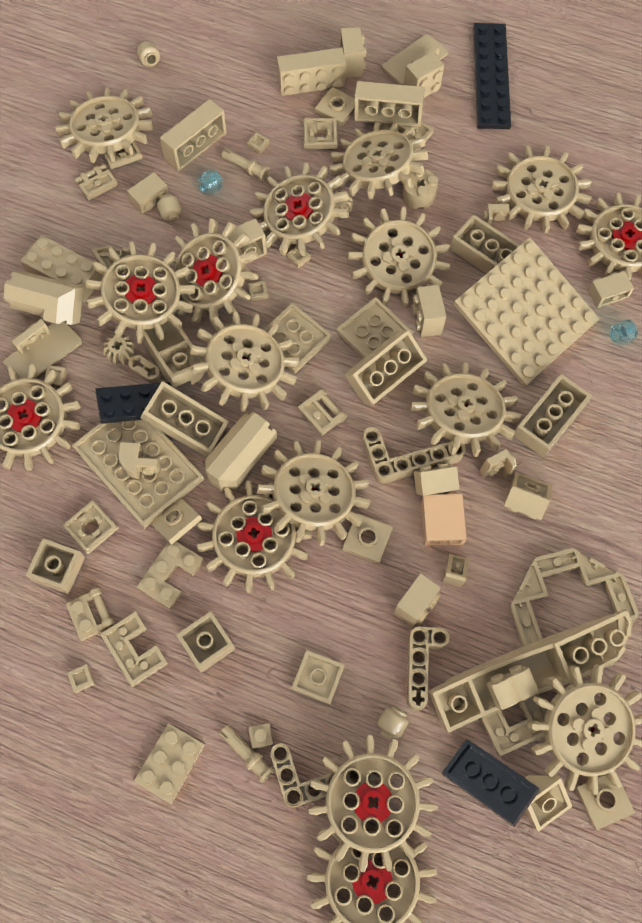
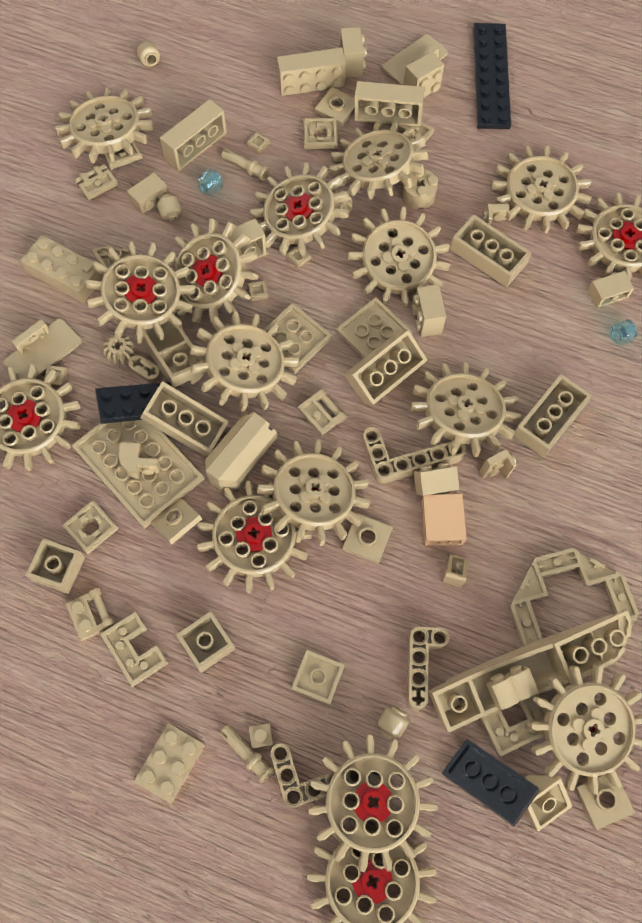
tan brick [4,271,83,325] -> none
tan plate [67,664,95,693] -> none
tan plate [136,542,204,610] -> none
tan brick [394,574,441,629] -> none
tan plate [453,237,600,386] -> none
tan slope [504,472,552,520] -> none

